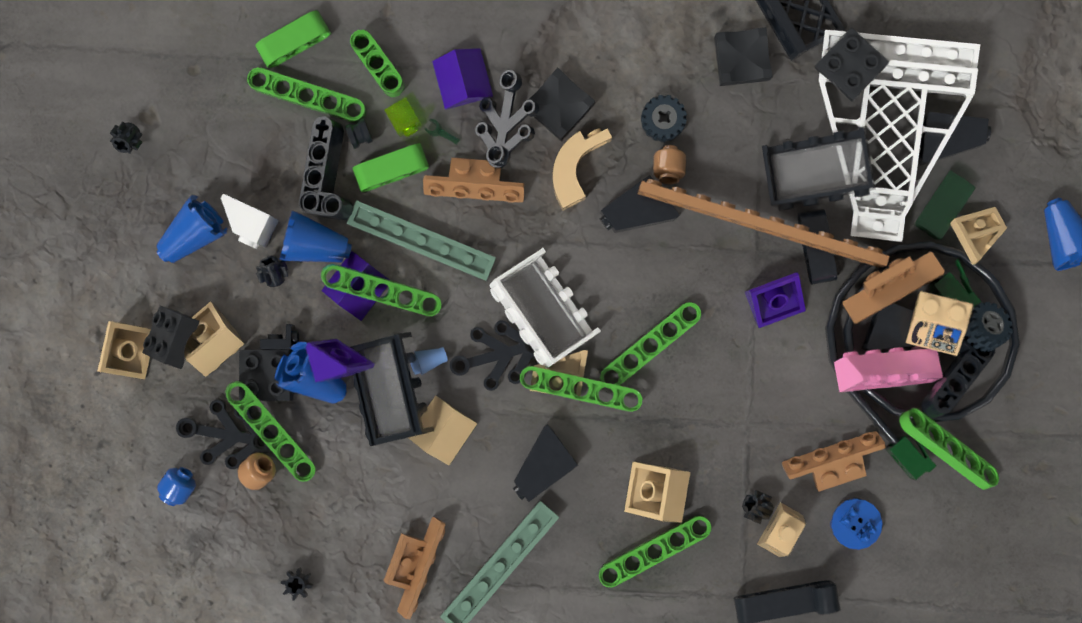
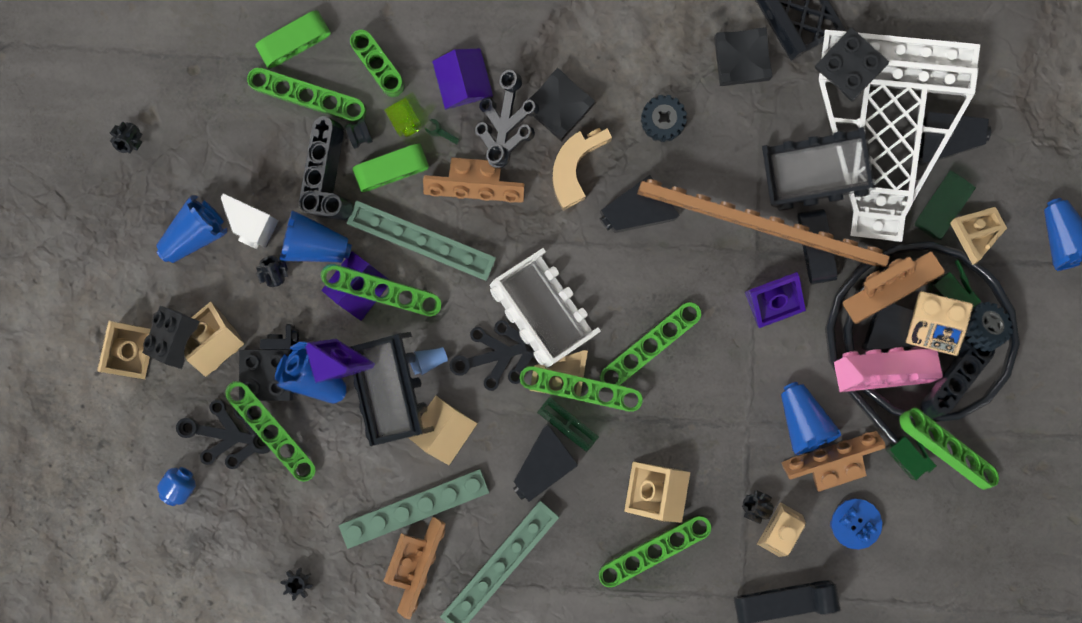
medium nougat head [238,453,276,490] -> none
medium nougat head [653,145,686,184] -> none
none -> sand green plate [338,469,490,549]
none -> clear green piece [537,397,599,452]
none -> blue cone [781,382,841,455]

